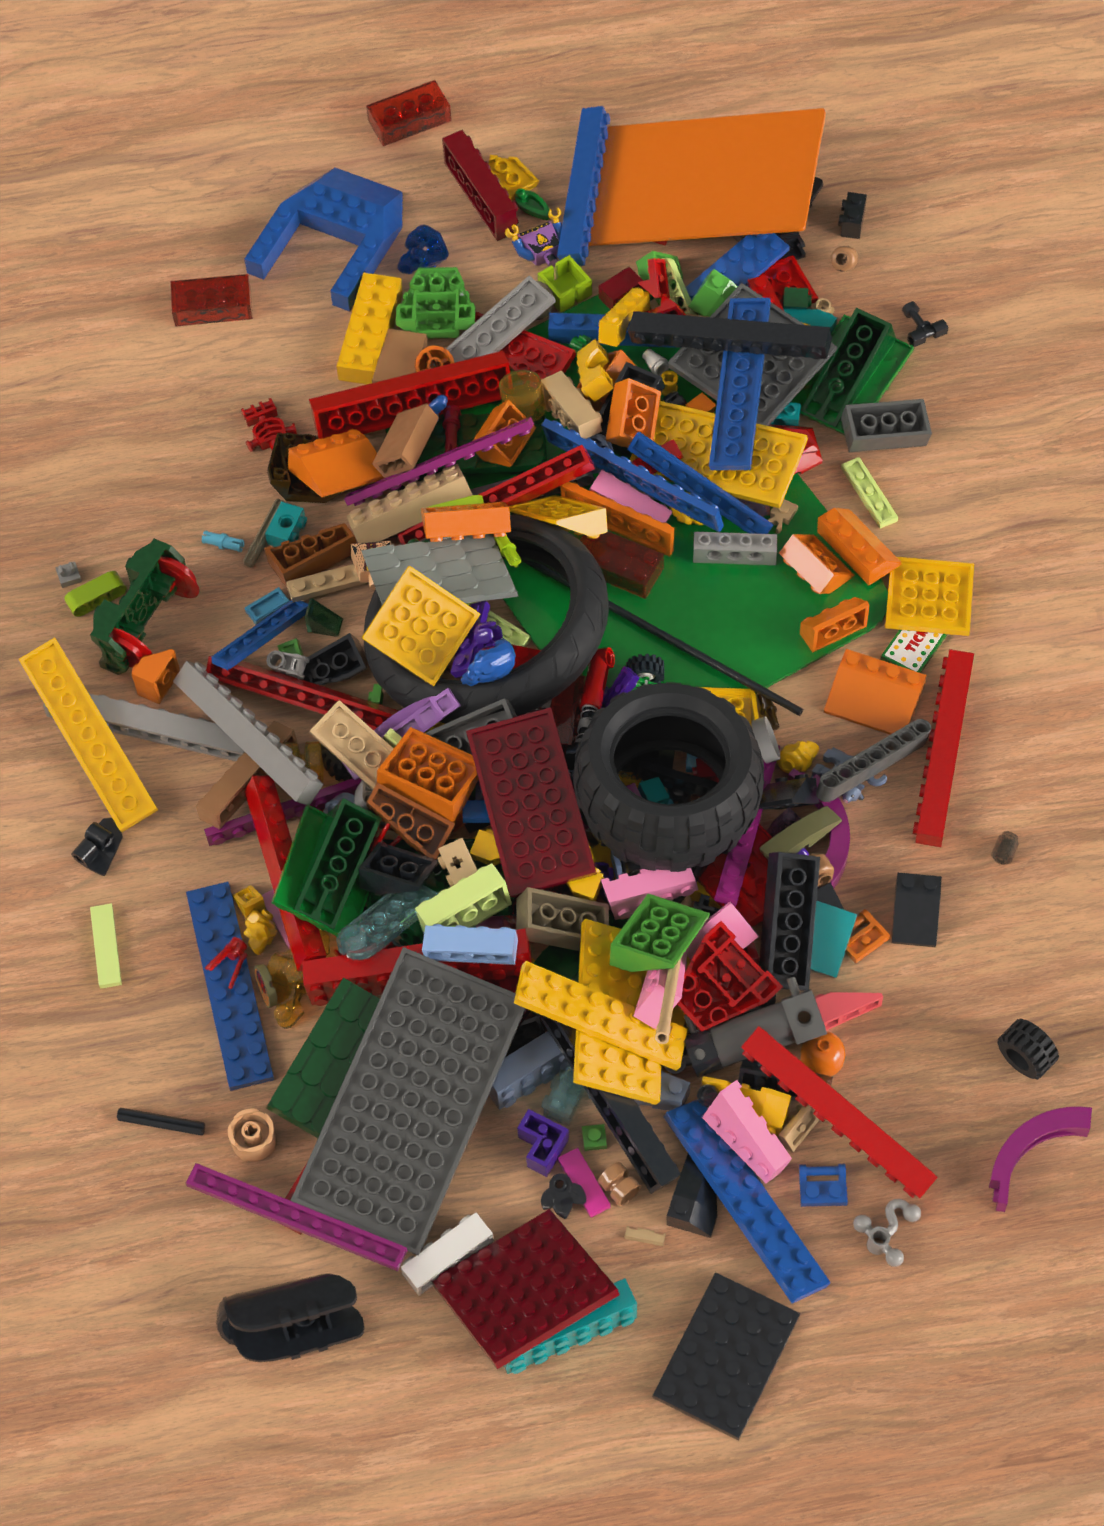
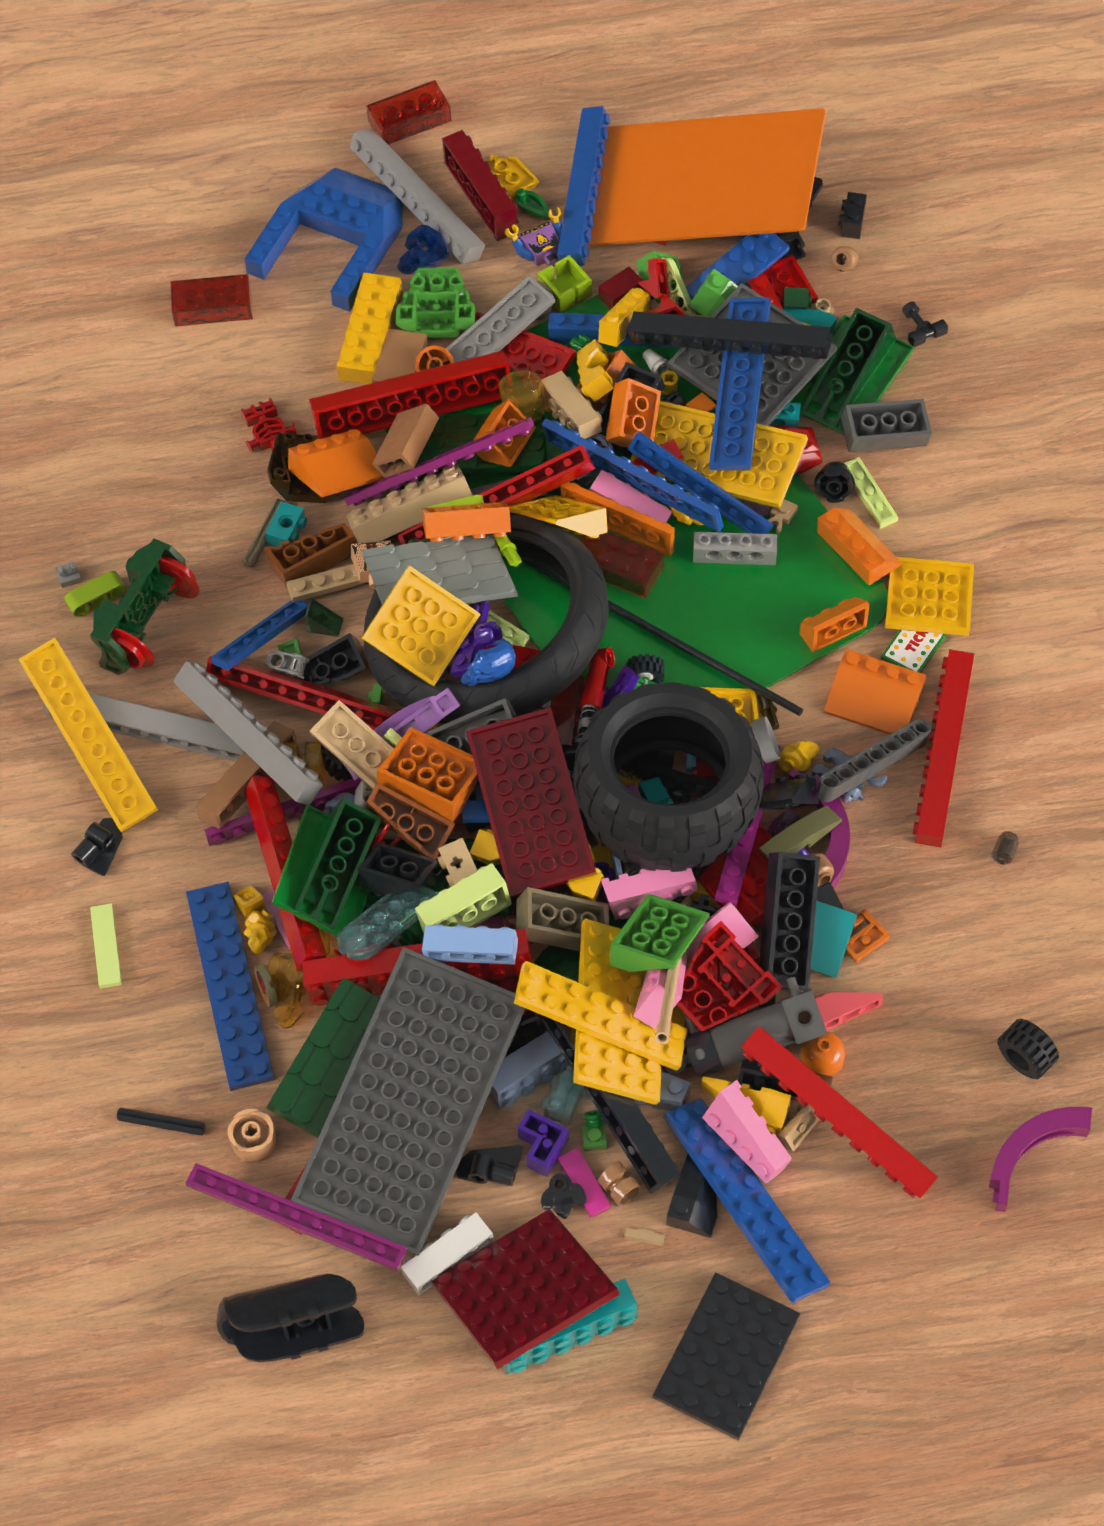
orange slope [131,649,180,705] -> none
medium azure pin [202,530,244,552] -> none
red plant [205,937,248,989] -> none
dark azure tile [245,587,290,625] -> none
blue arm [429,395,448,422] -> none
dark red pin [443,405,461,452] -> none
black plate [697,1084,719,1107] -> none
orange slope [779,534,854,594] -> none
blue plate [799,1163,848,1207] -> none
light grey piece [853,1199,921,1267] -> none
black slope [892,872,942,947] -> none
none -> light grey brick [349,128,485,264]
none -> black panel [455,1145,523,1187]
none -> green bush [584,1110,605,1127]
none -> black cone [814,461,855,503]

